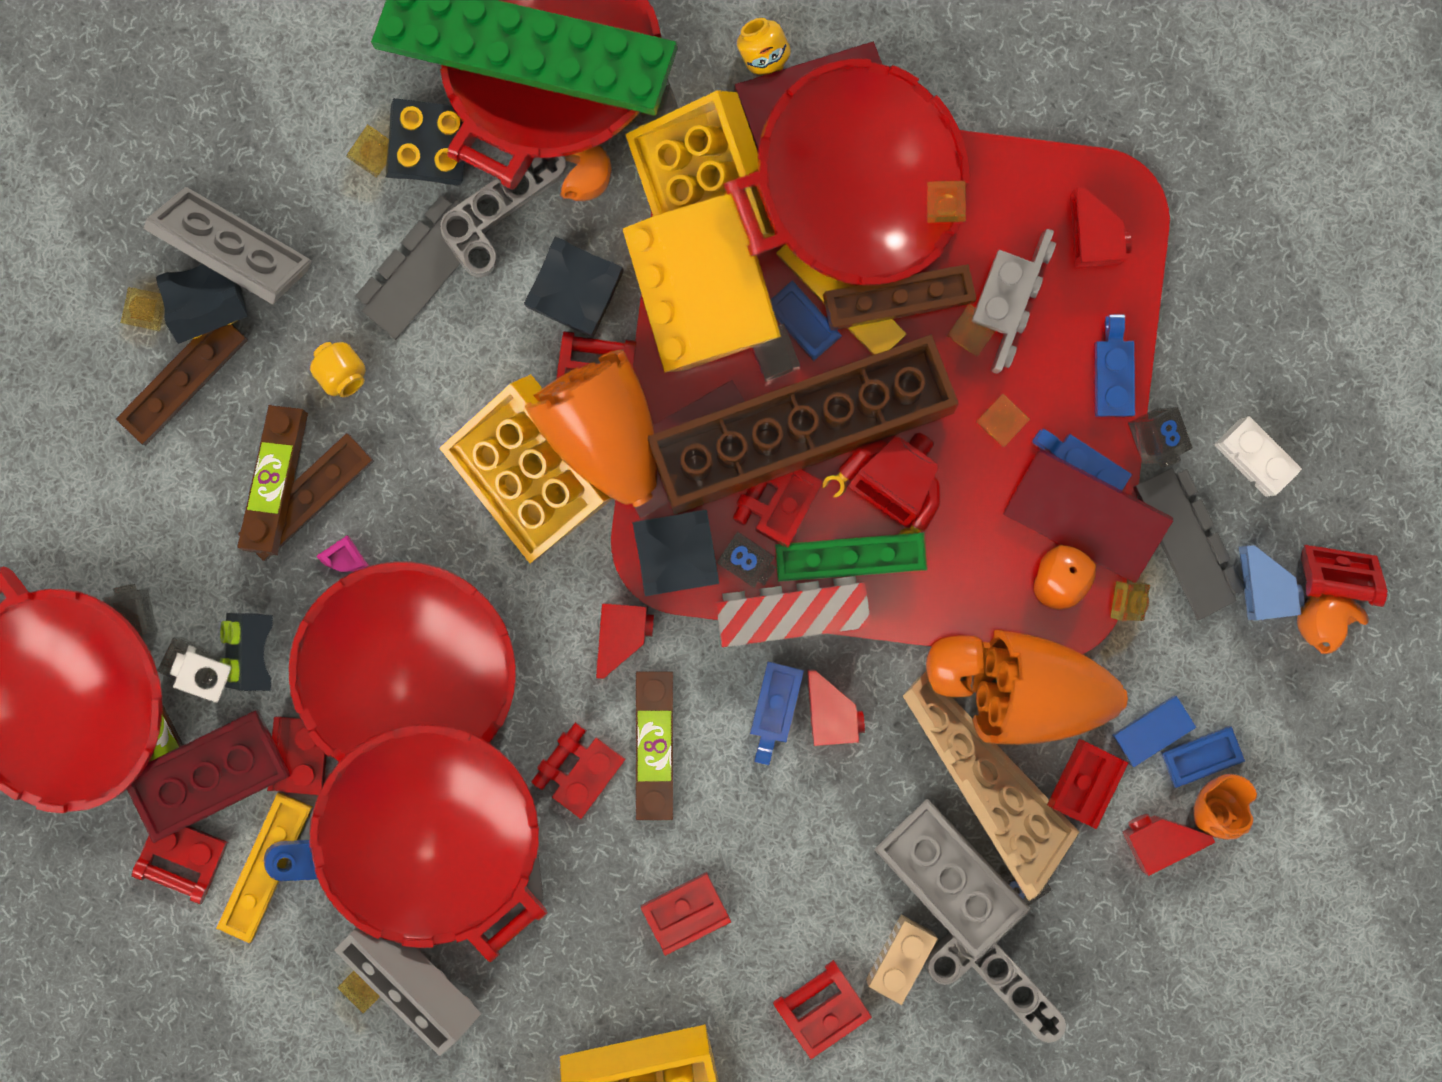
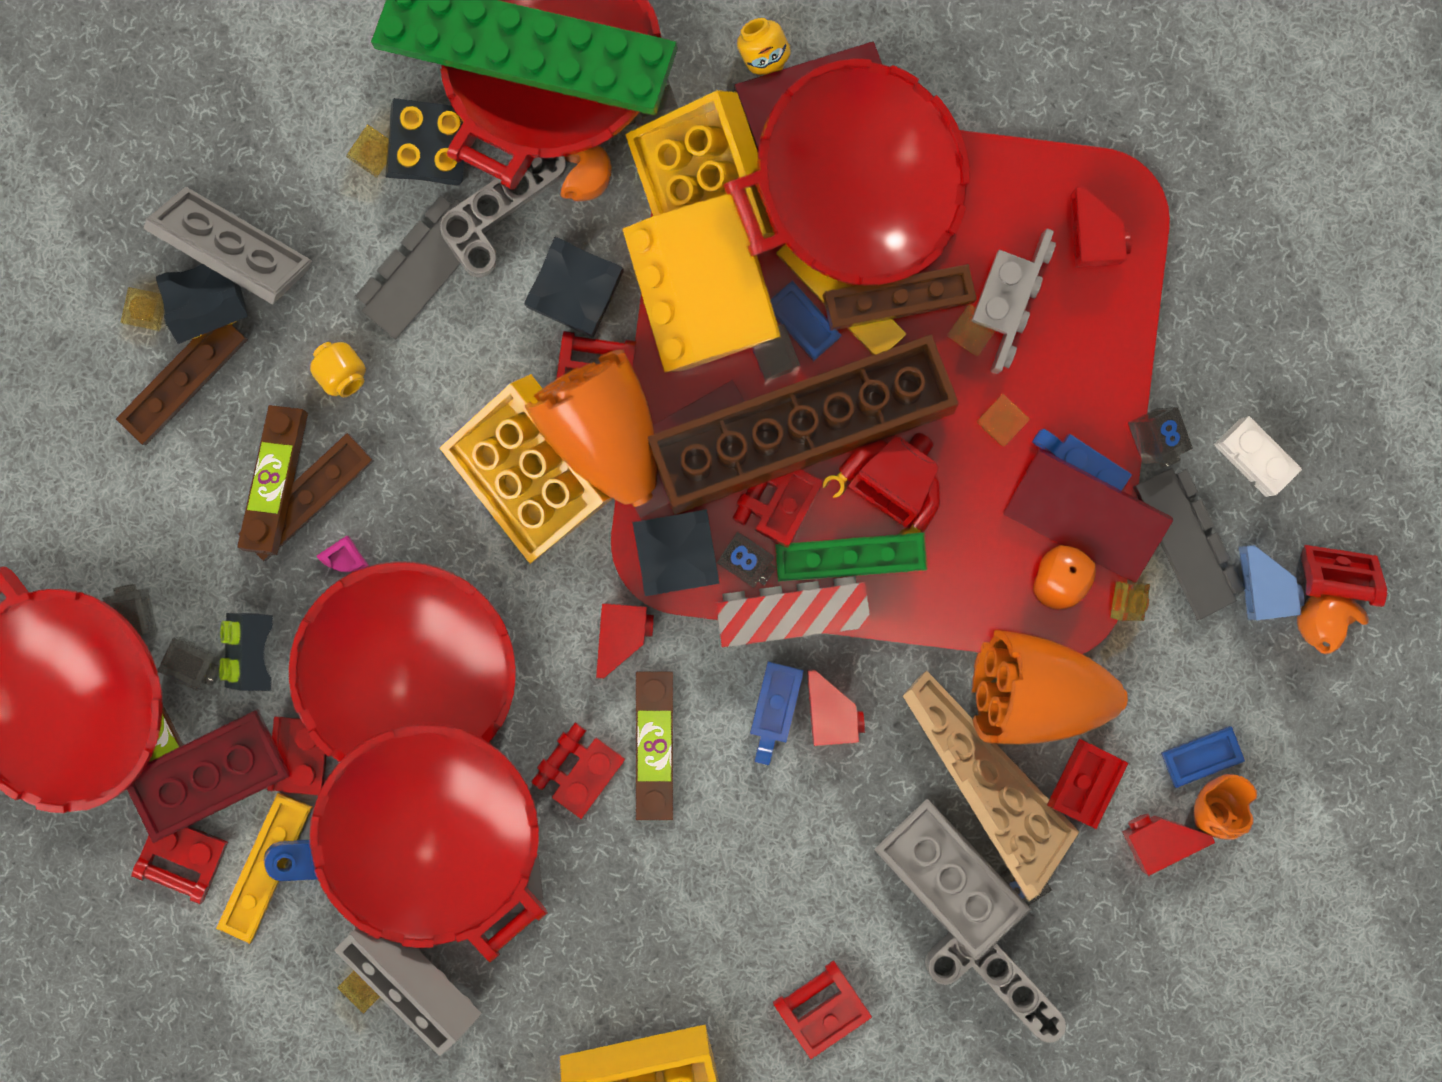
white bracket [170,646,231,702] -> none
red plate [641,872,731,956] -> none
tan brick [866,914,938,1005] -> none
orange helmet [926,635,983,697] -> none
plate [927,181,966,222] -> none
blue plate [1095,314,1135,417] -> none
blue tile [1112,695,1196,767] -> none

